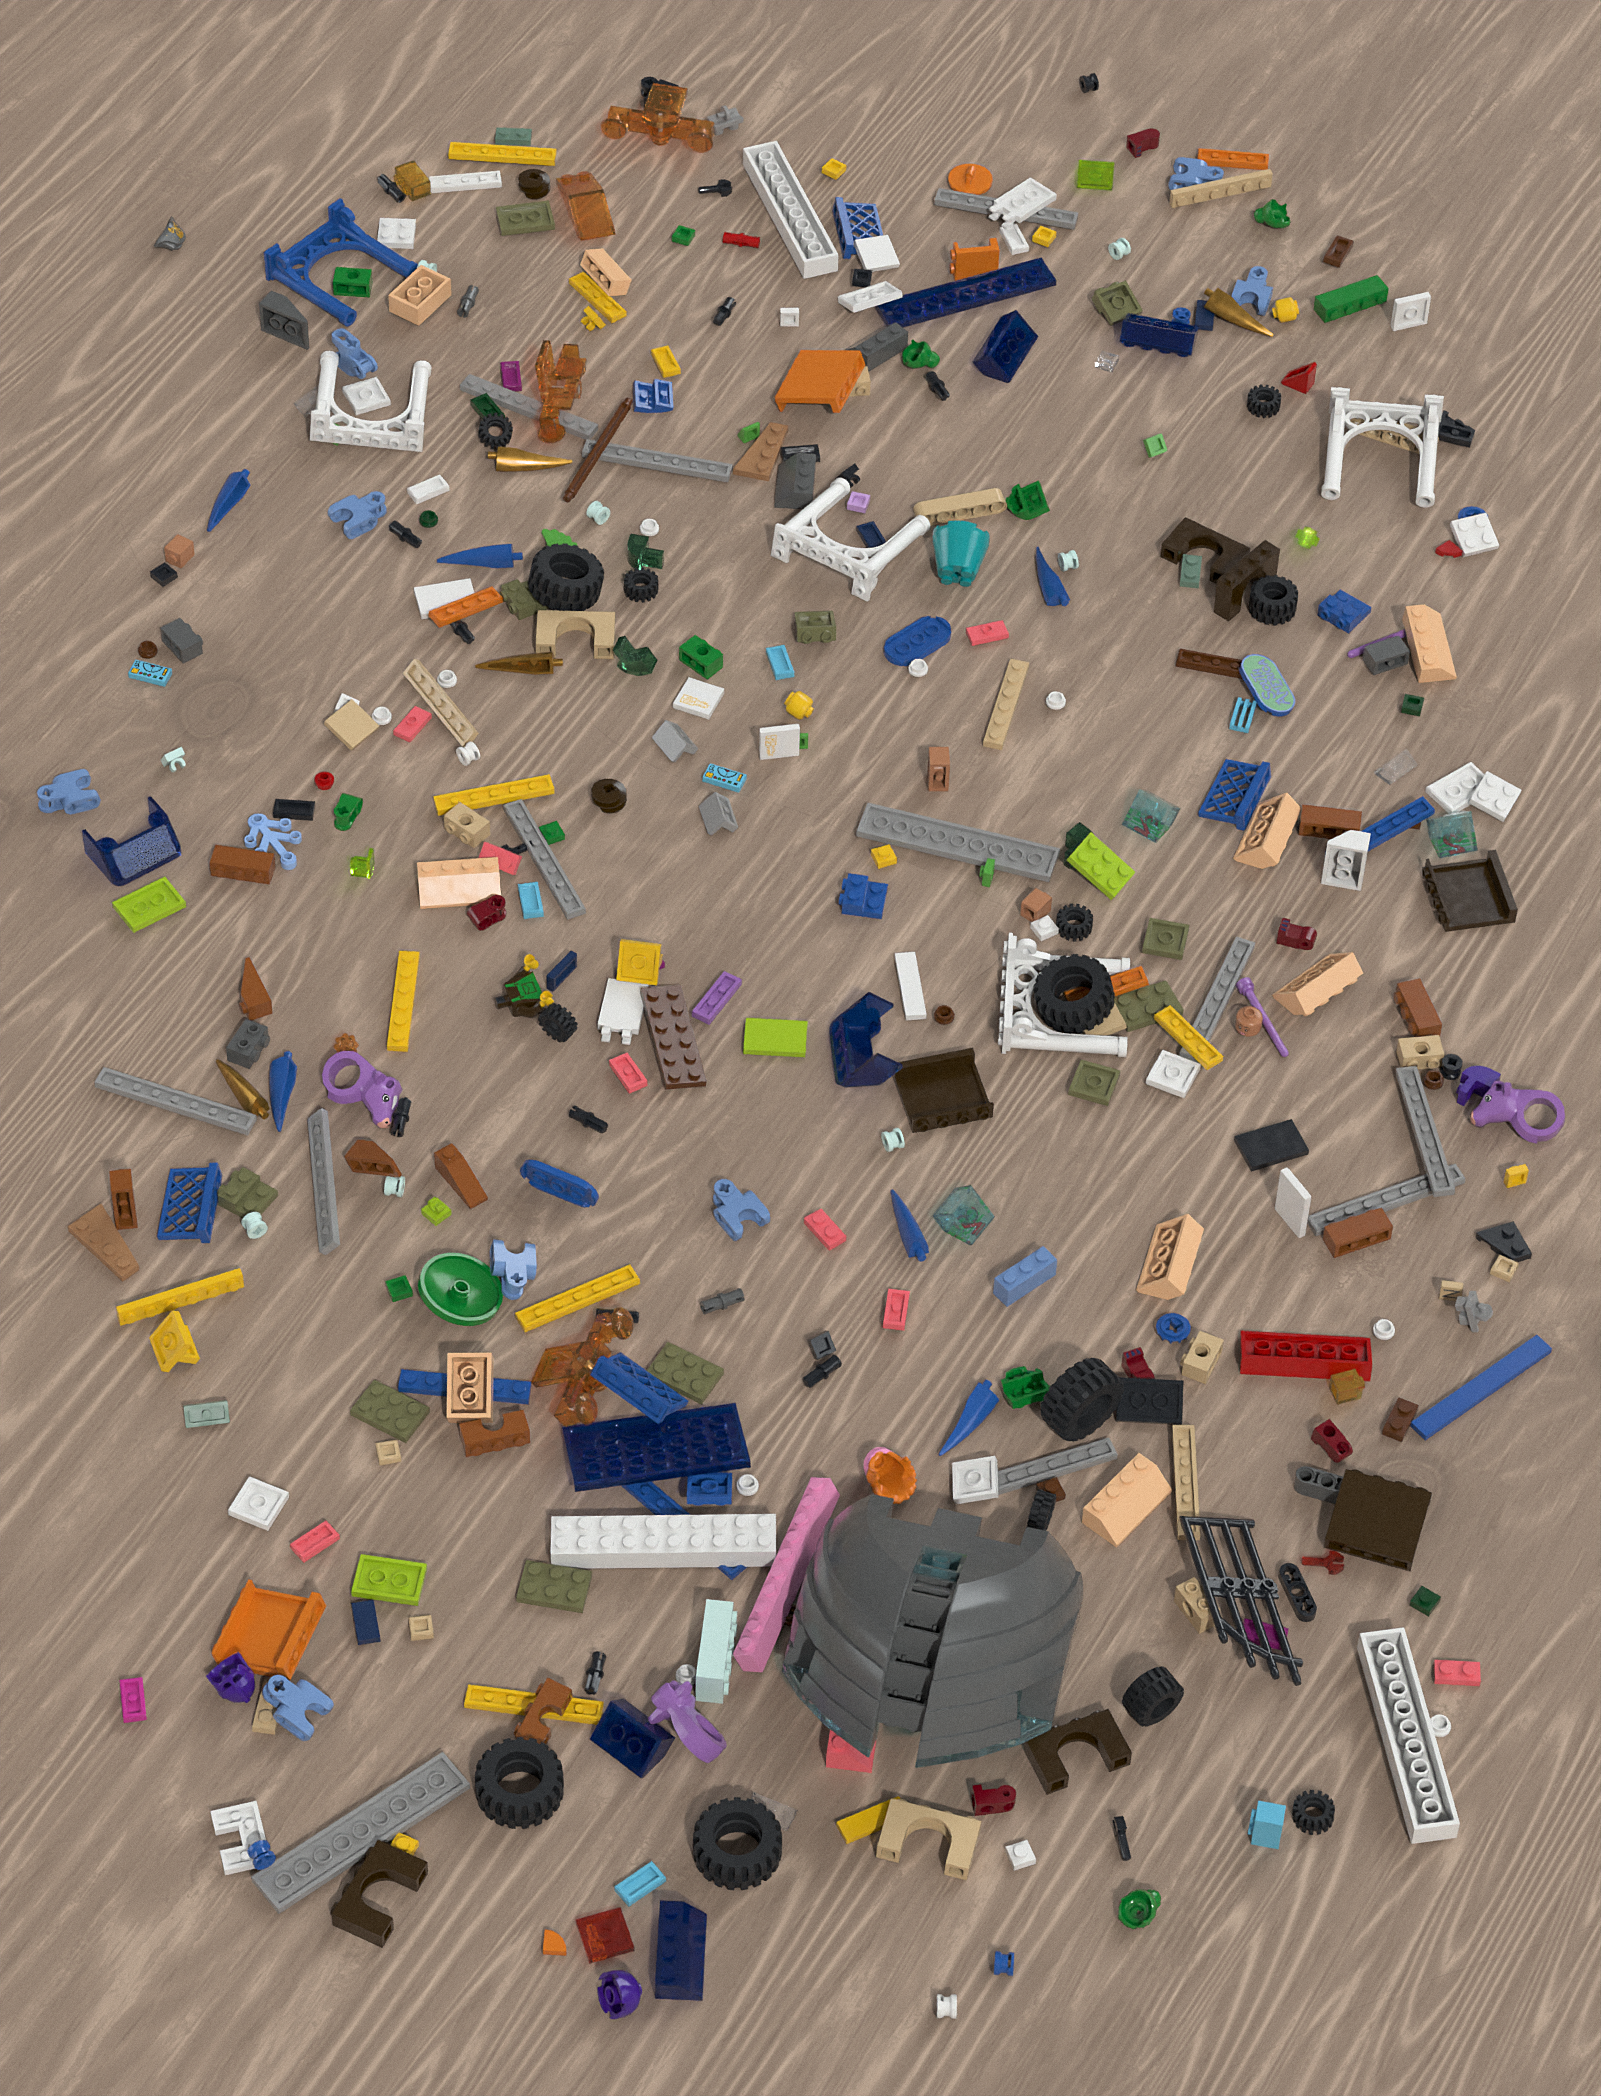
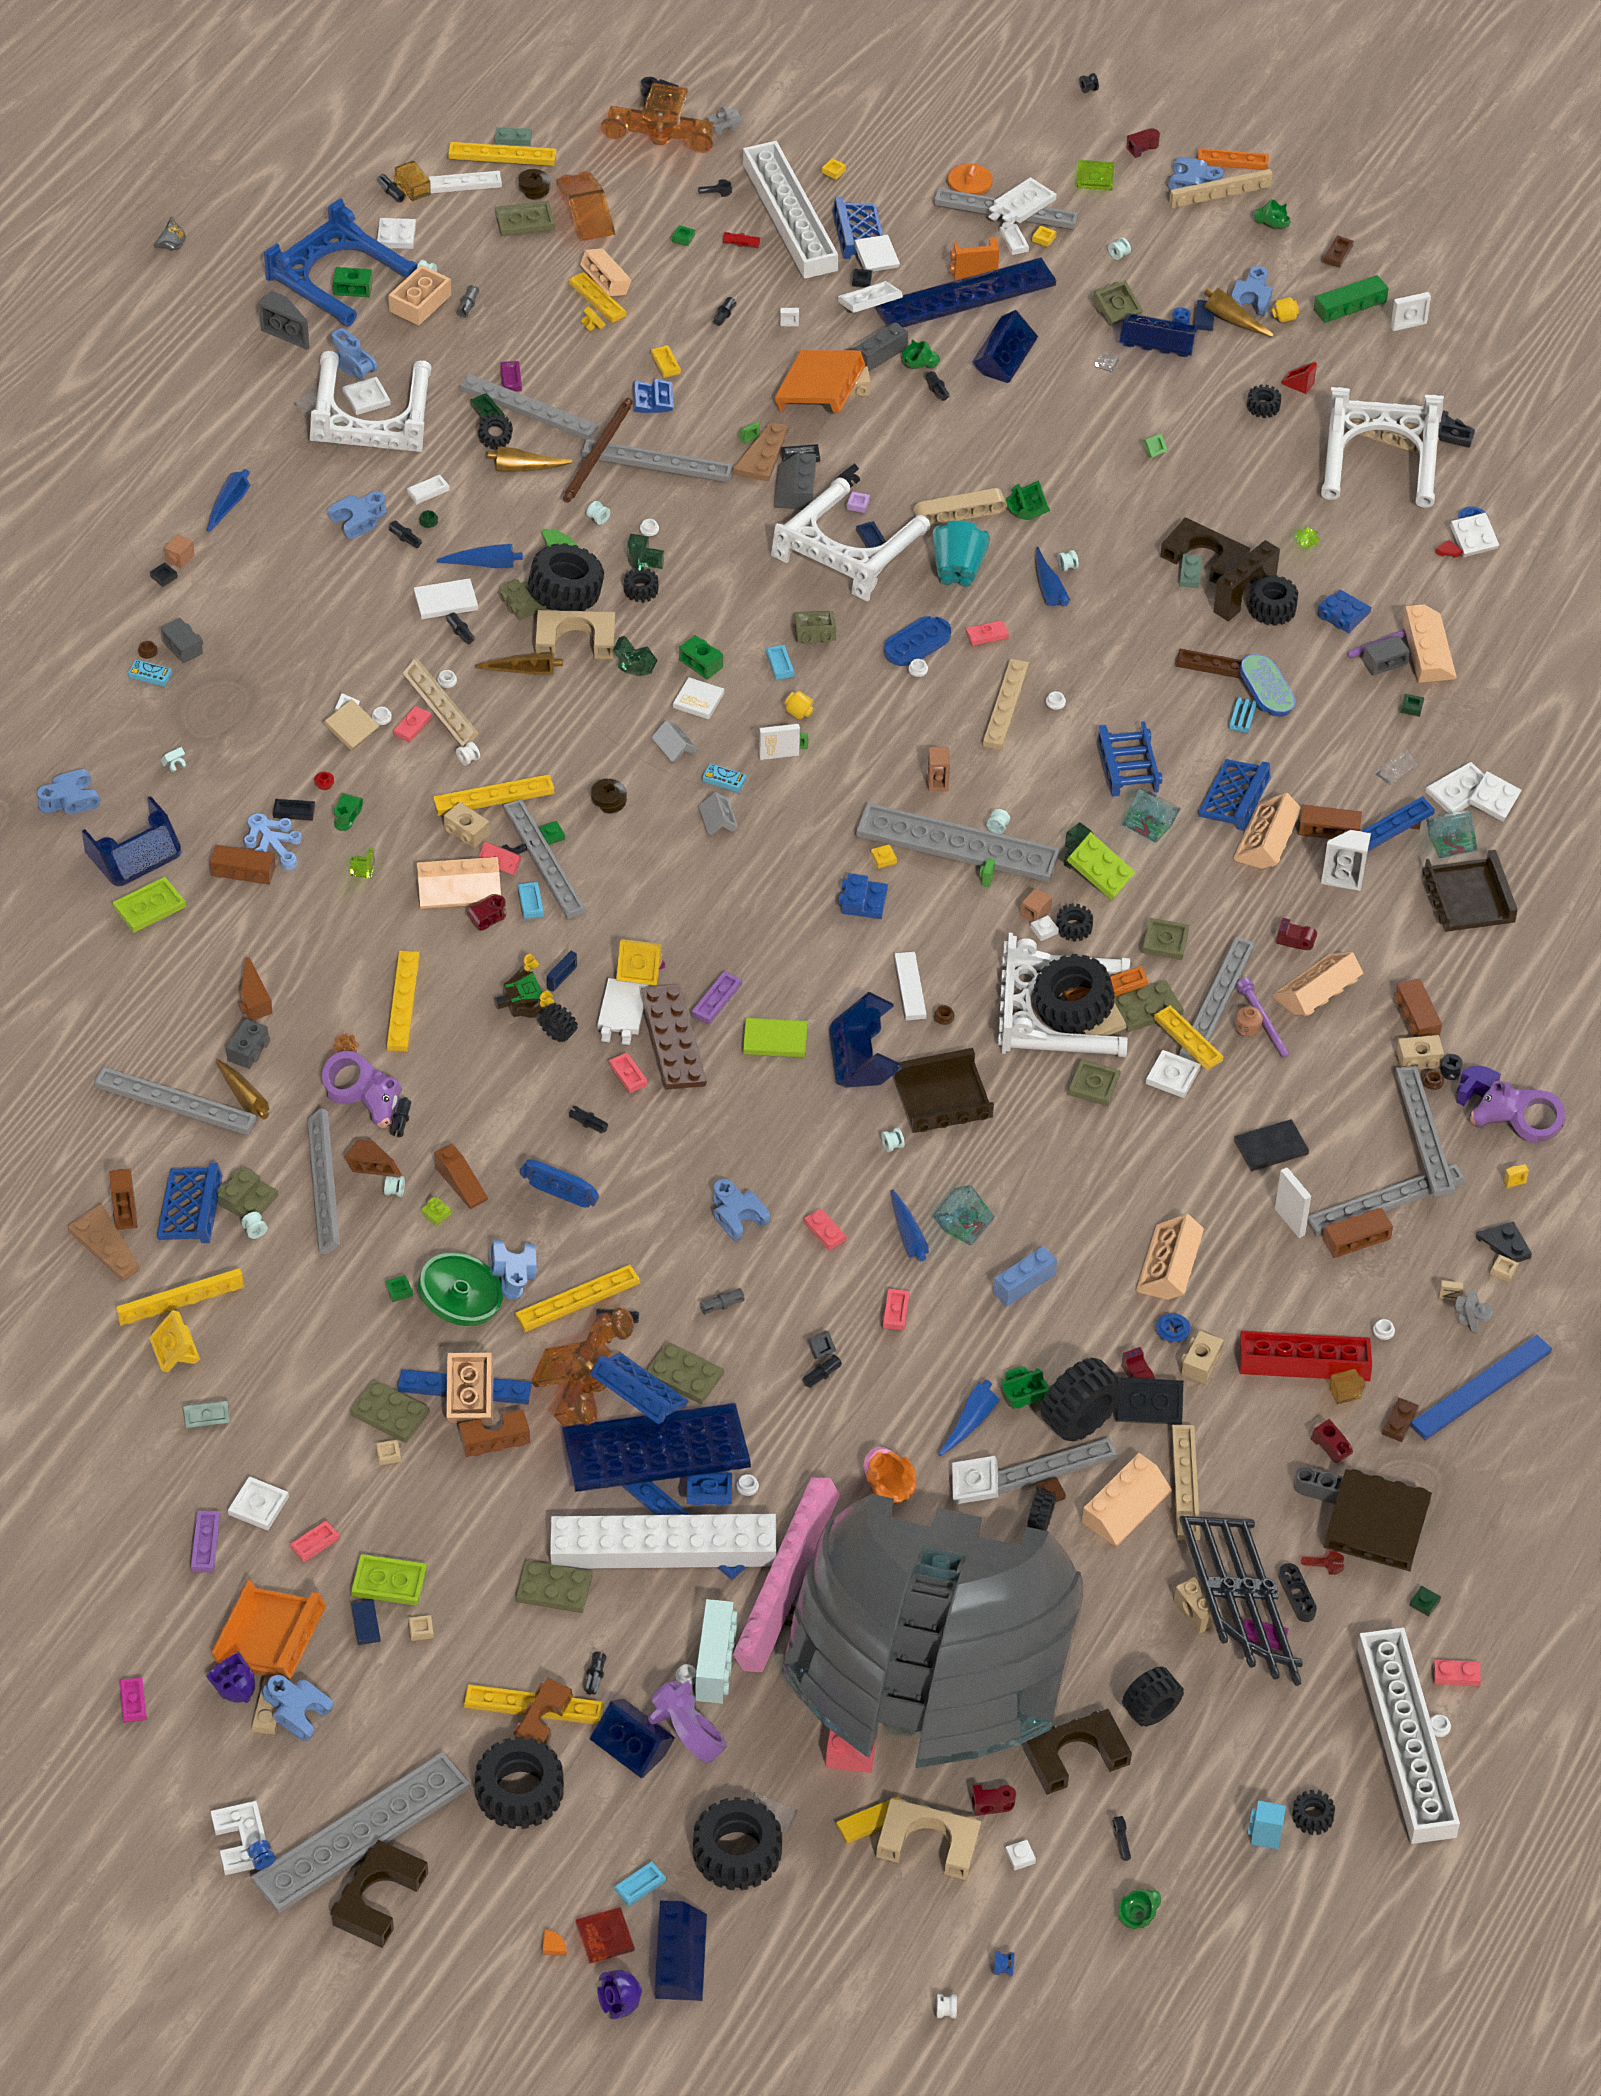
blue piece [269,1051,297,1132] -> none
yellow plate [390,1832,419,1855] -> none
orange tile [428,586,503,628] -> none
clear orange piece [535,340,587,443] -> none
none -> medium lavender plate [191,1511,220,1573]
none -> light aqua wheel [986,809,1010,834]
none -> blue fence [1097,721,1163,797]

